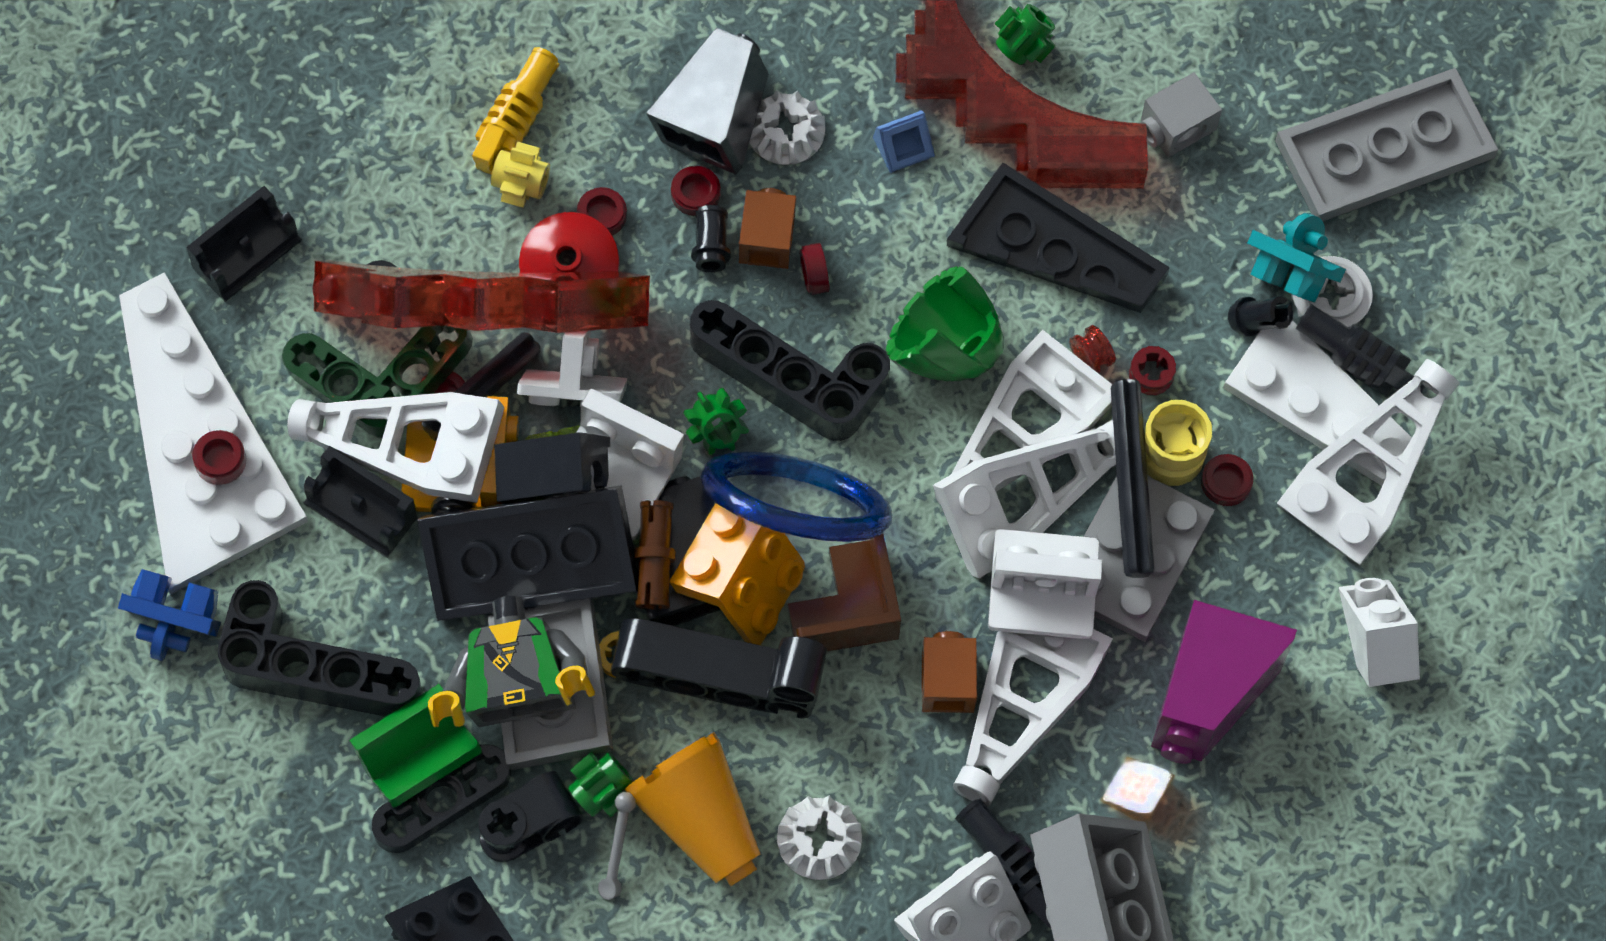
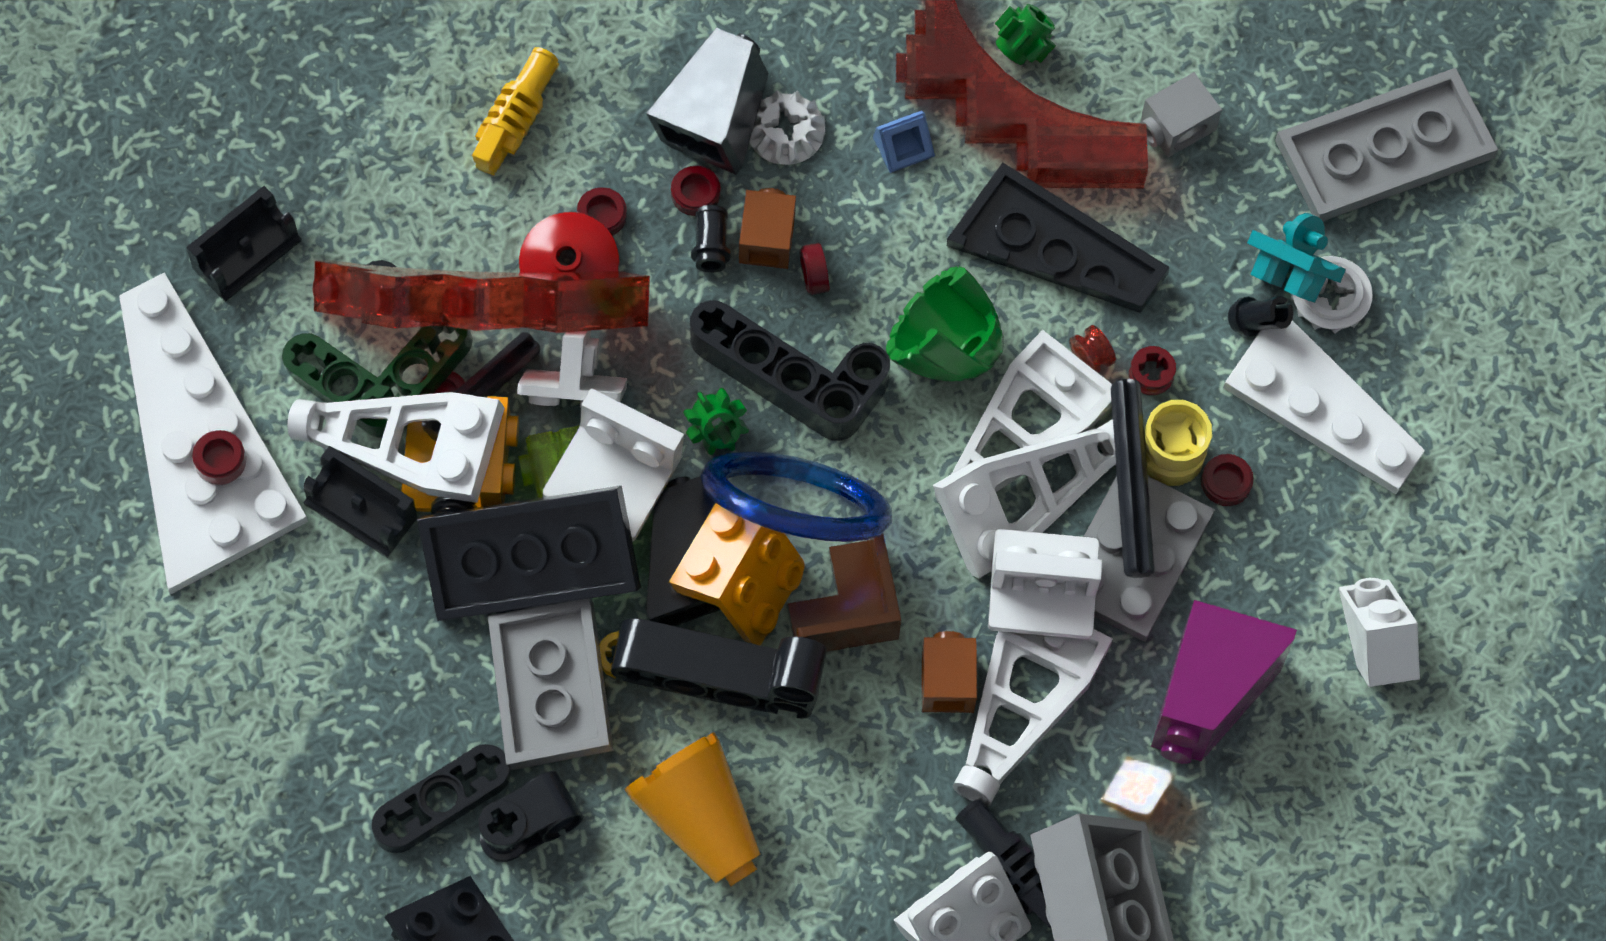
blue hips [118,569,221,661] -> none
black beam [218,580,423,717] -> none
green panel [349,684,482,807] -> none
torso [428,596,595,727] -> none
light yellow gear [491,142,550,208] -> none
black hinge [494,432,610,502] -> none
green gear [568,752,634,817] -> none
light grey hinge [598,792,636,900] -> none
reddish brown pin [634,500,676,610] -> none
white gear [777,795,862,880] -> none
white plate [1277,359,1460,566] -> none
black hinge [1295,304,1425,397] -> none

